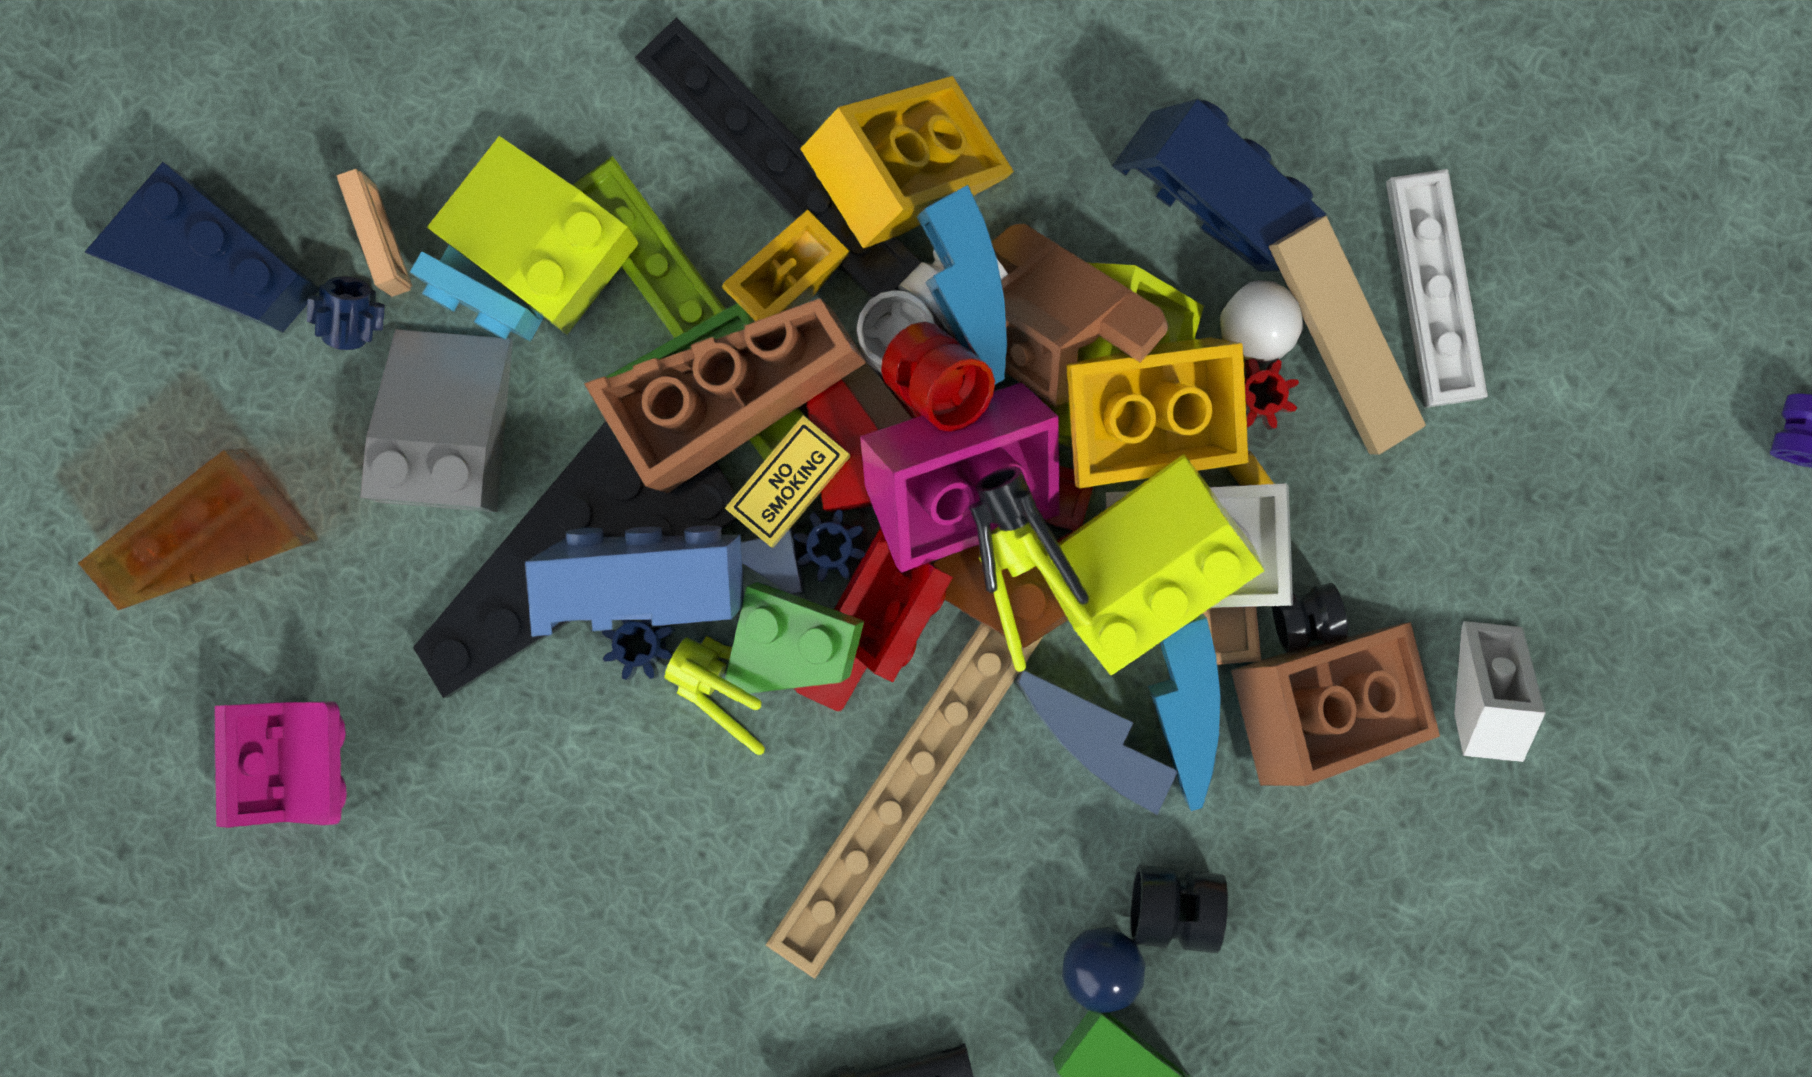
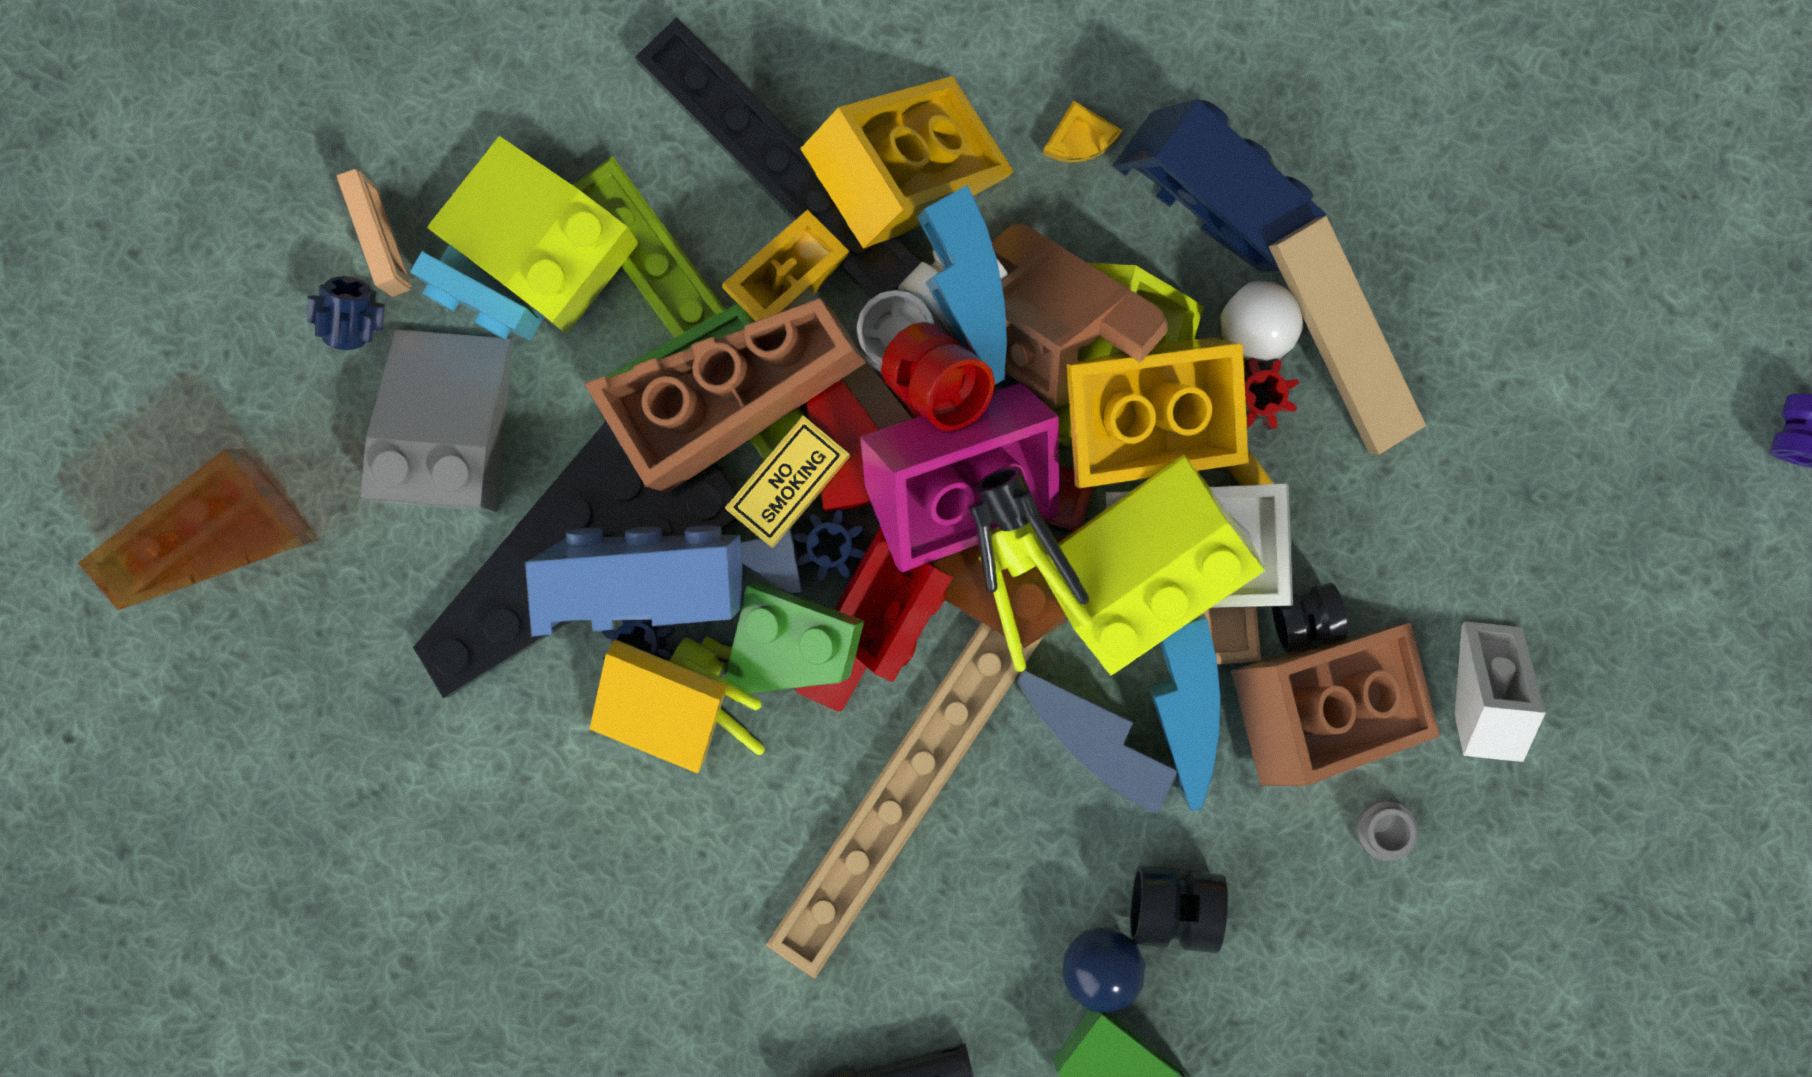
dark blue wedge [84,162,319,332] -> none
dark pink bracket [215,701,347,828] -> none
white tile [1386,169,1488,408] -> none
none -> yellow tile [589,640,728,773]
none -> yellow tile [1042,100,1123,162]
none -> light grey plate [1356,801,1418,861]

